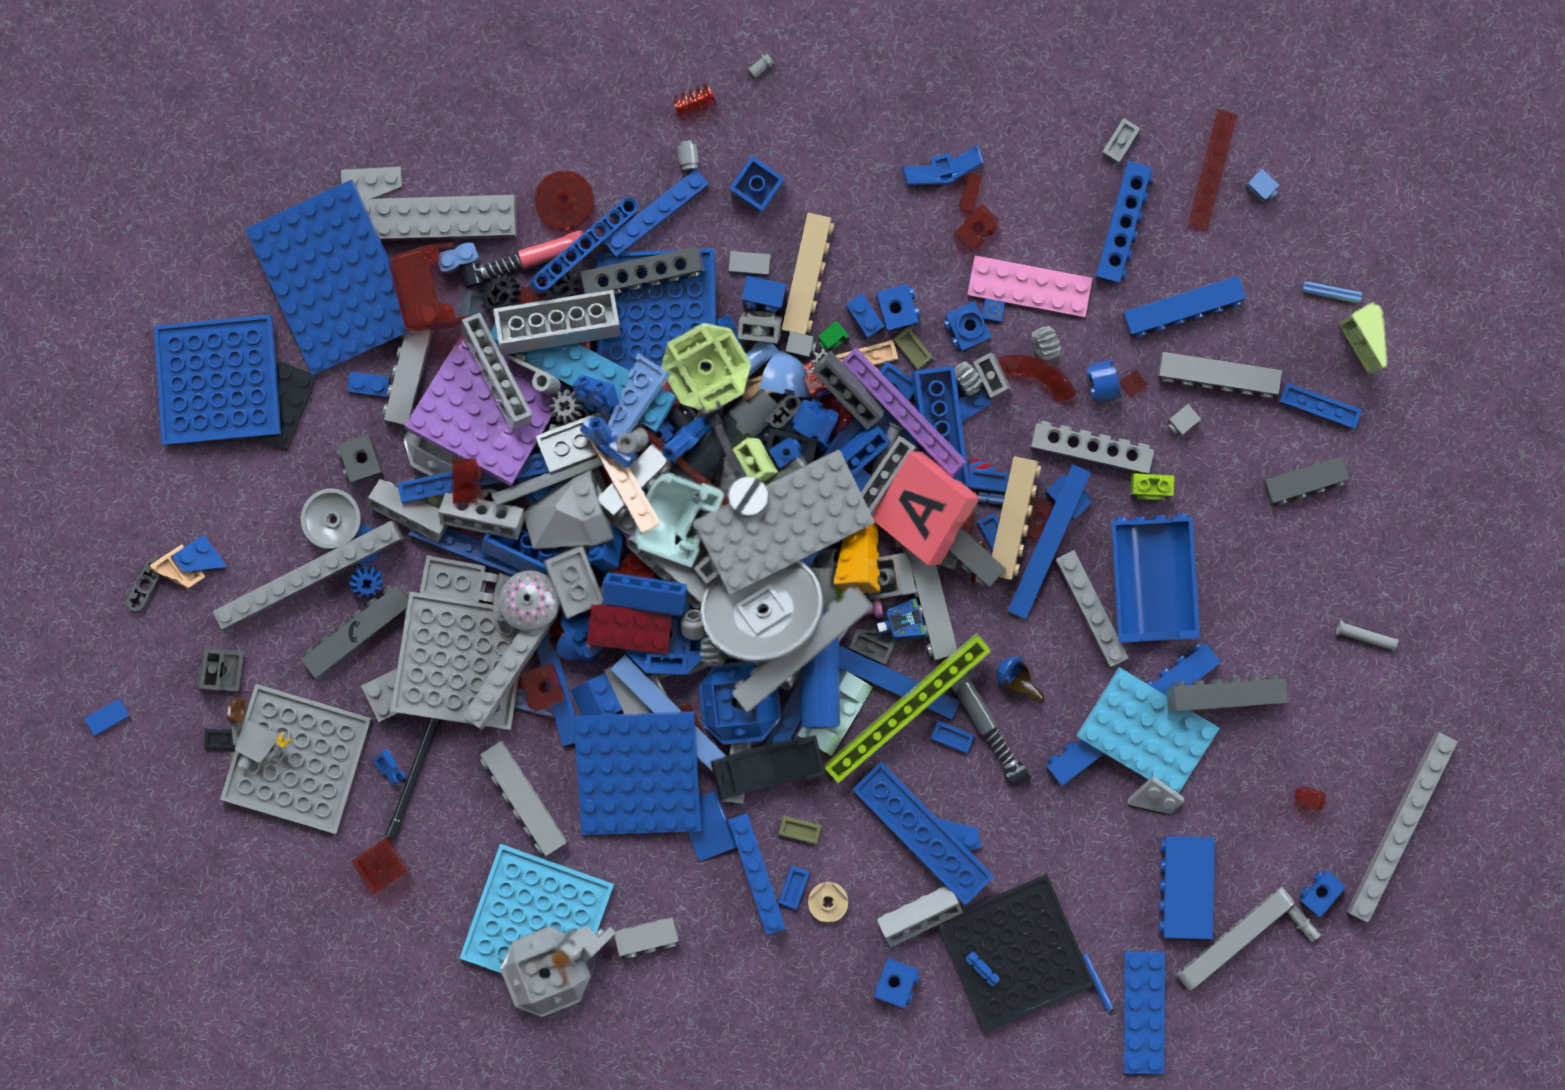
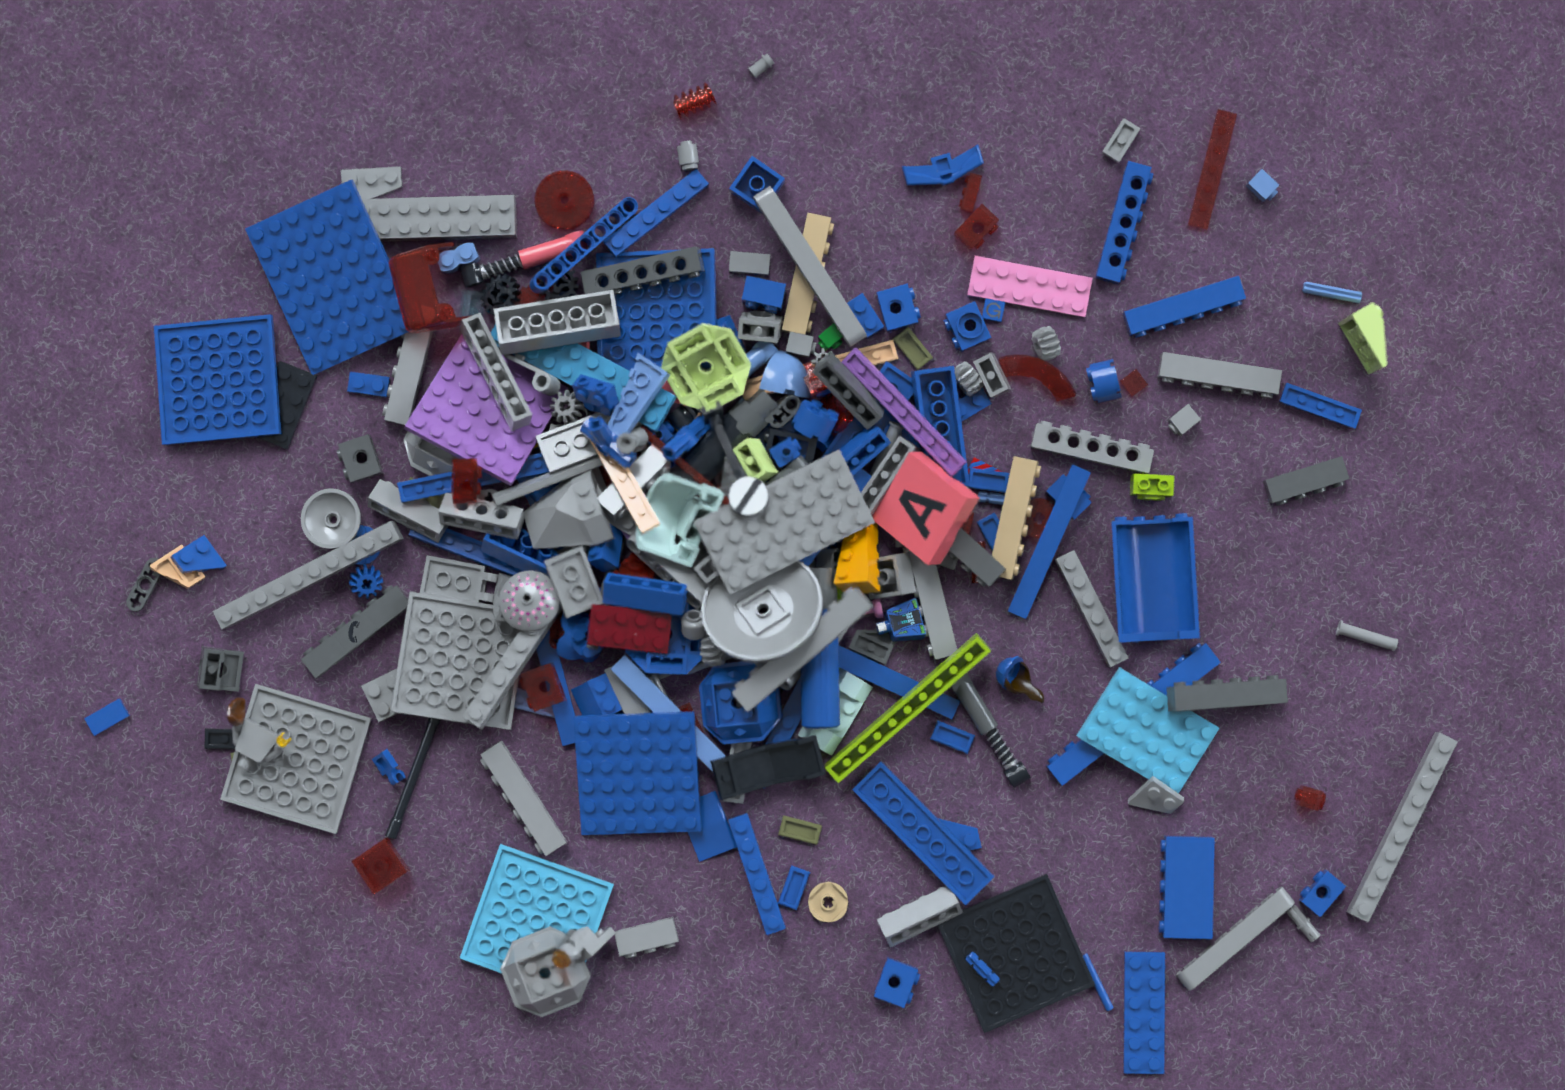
none -> light grey beam [753,186,867,347]

